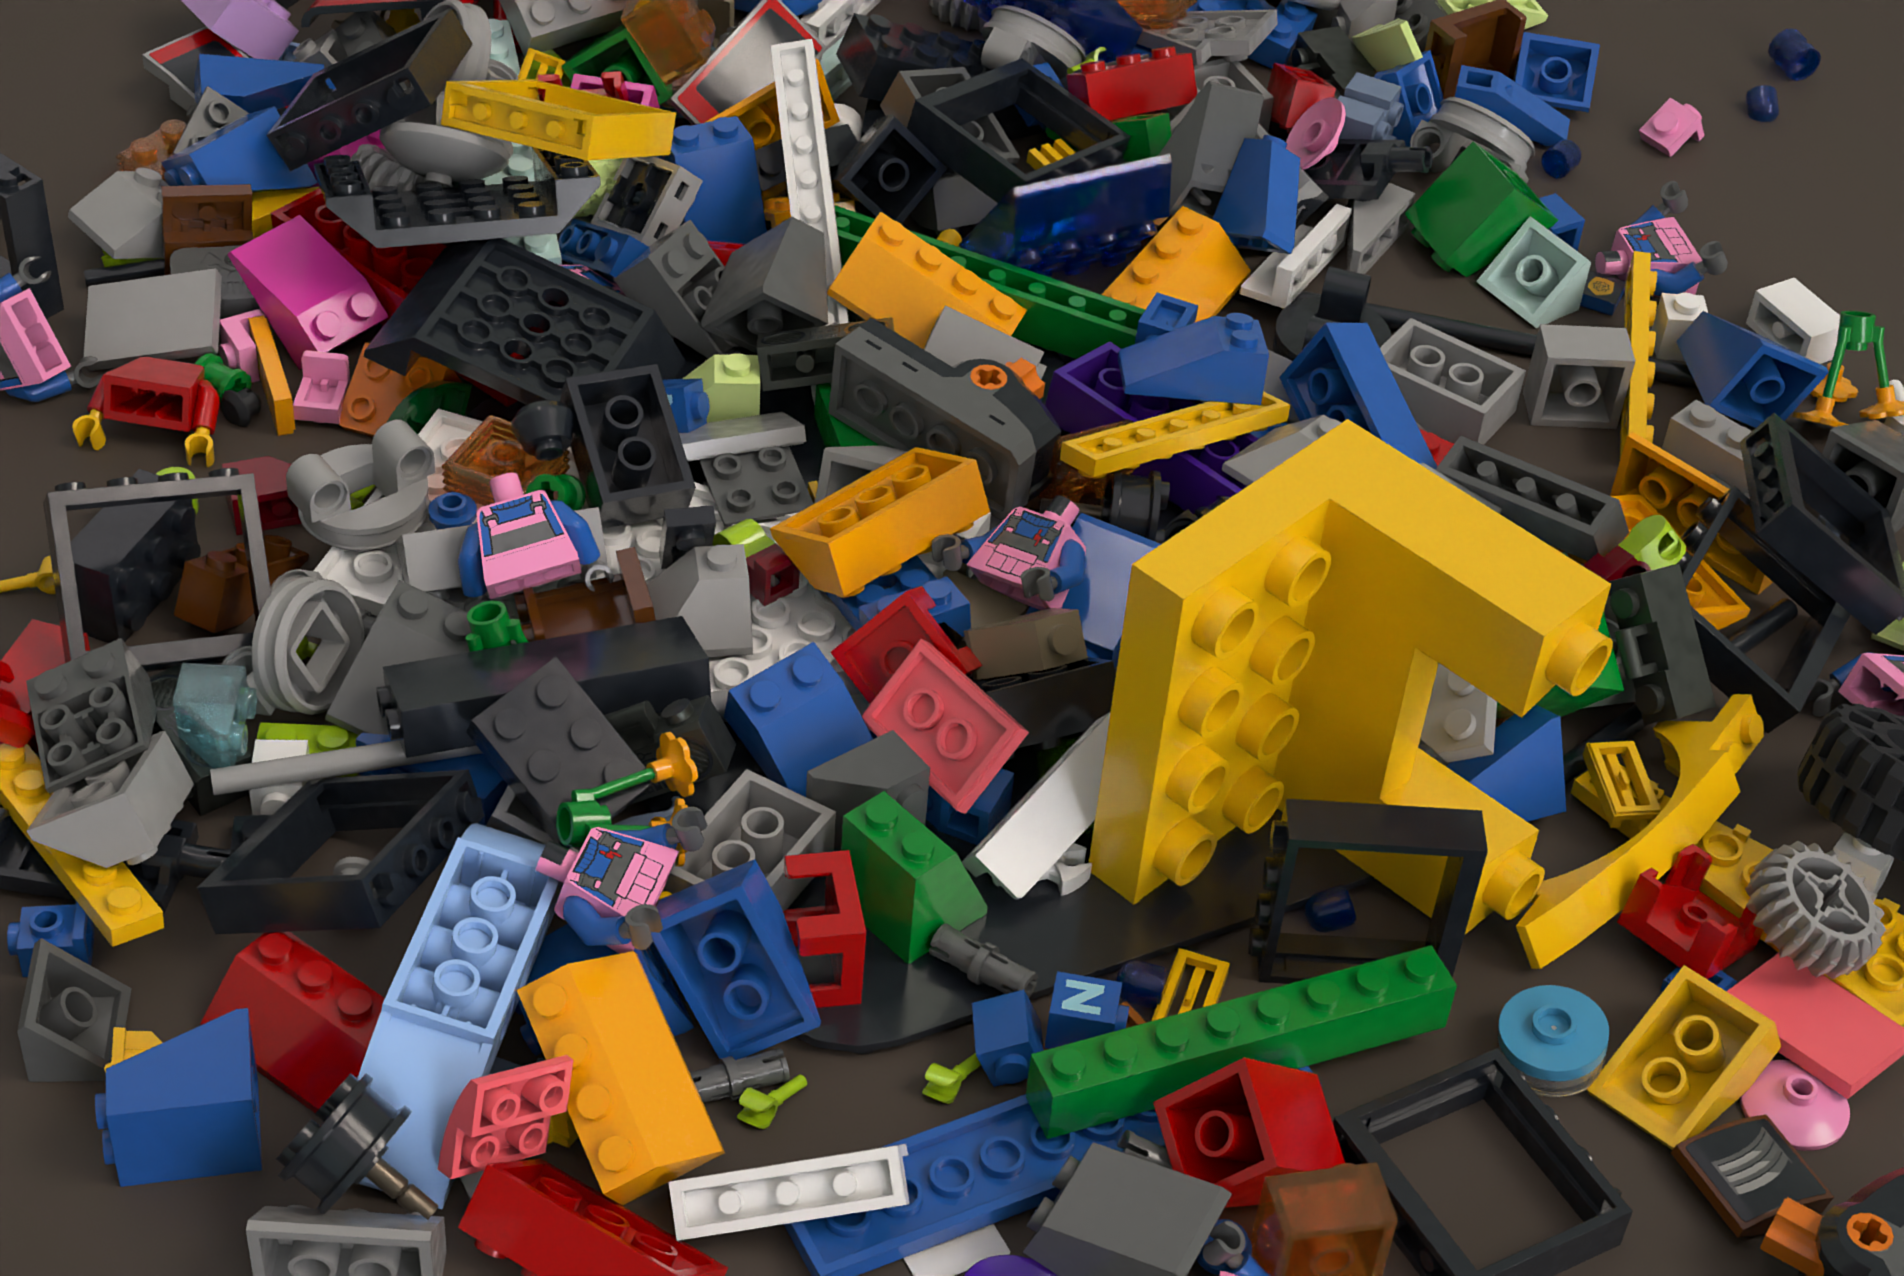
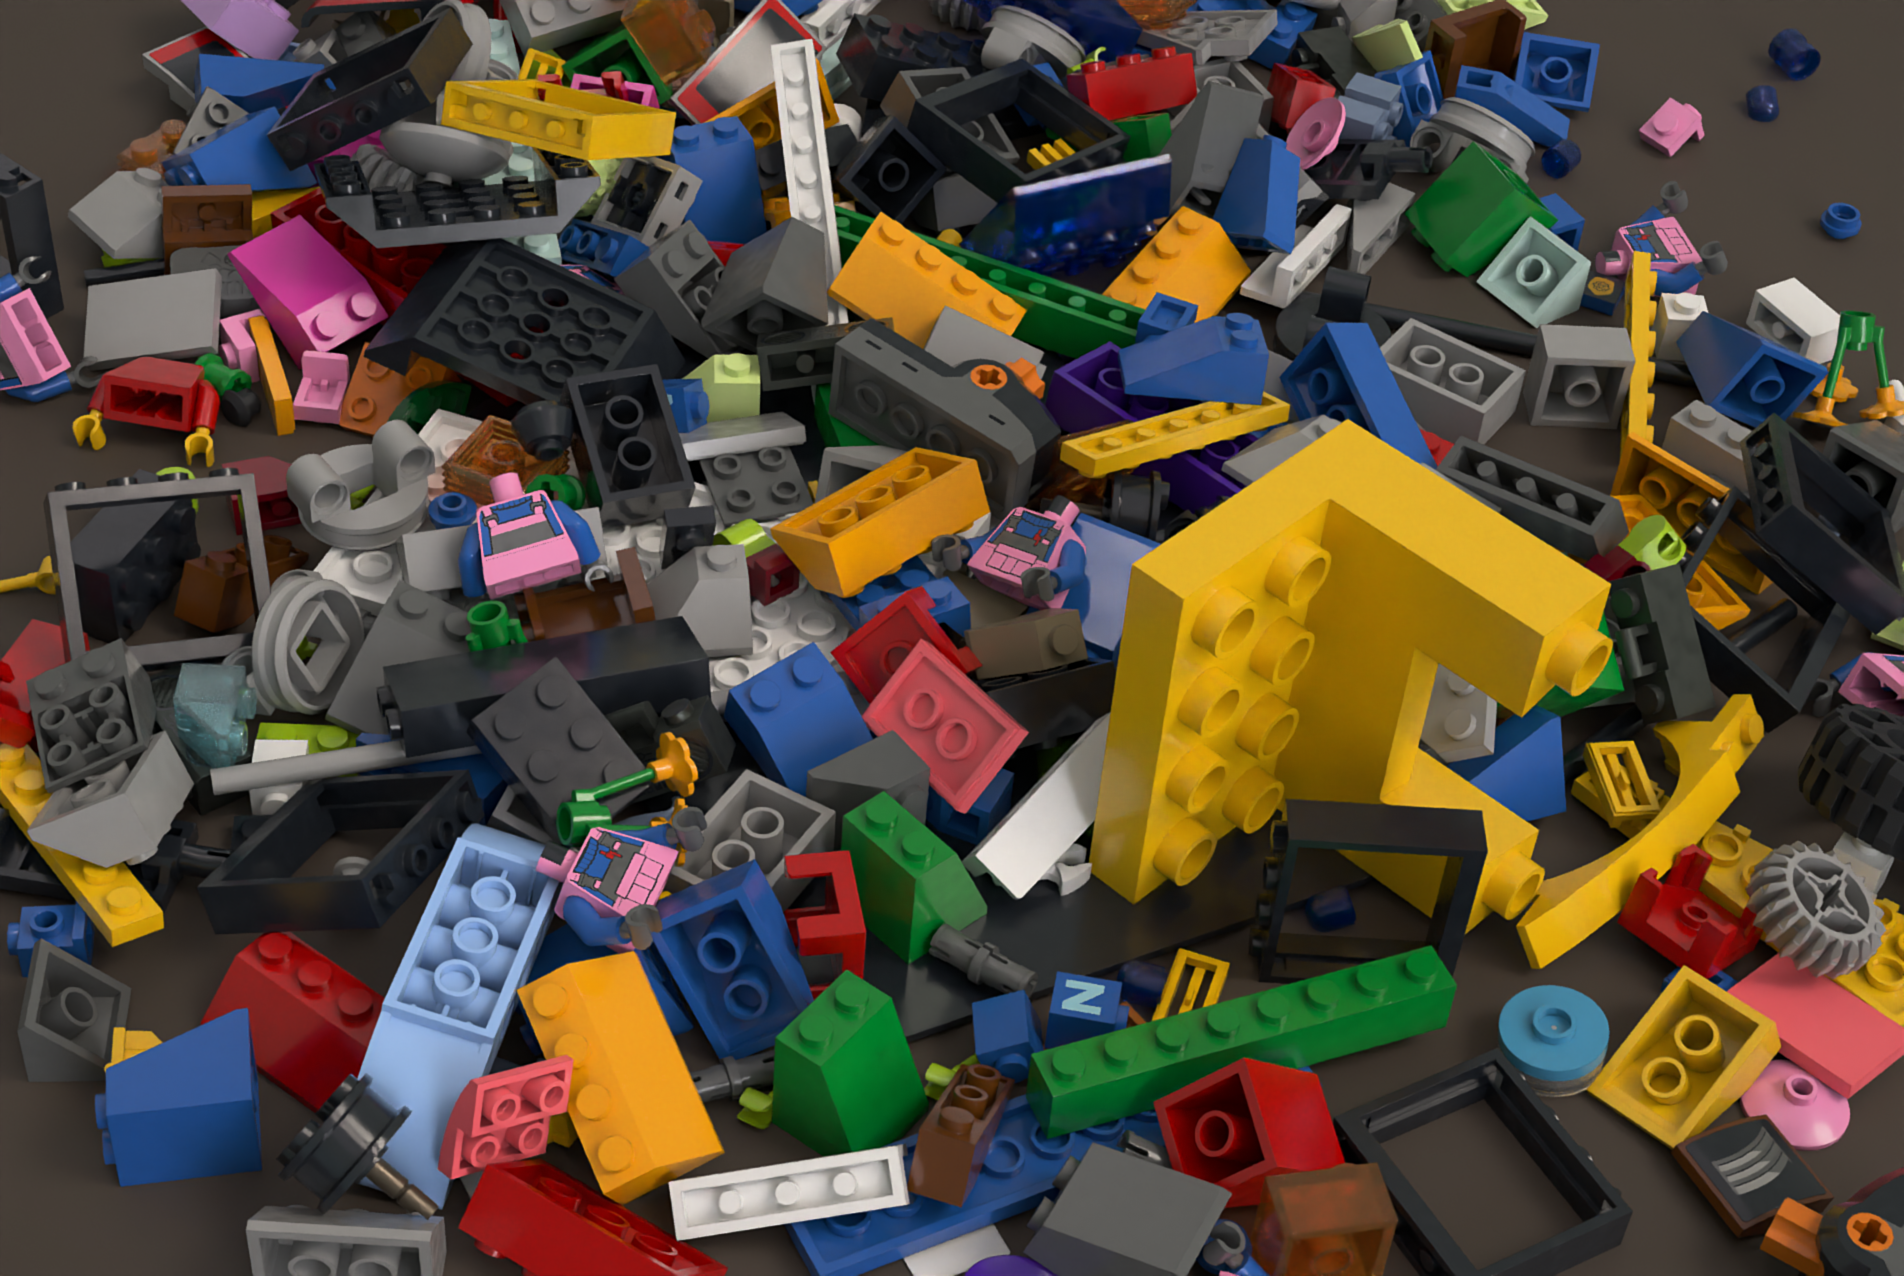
none -> green slope [772,969,929,1157]
none -> reddish brown slope [907,1064,1015,1207]
none -> blue plate [1820,203,1862,239]

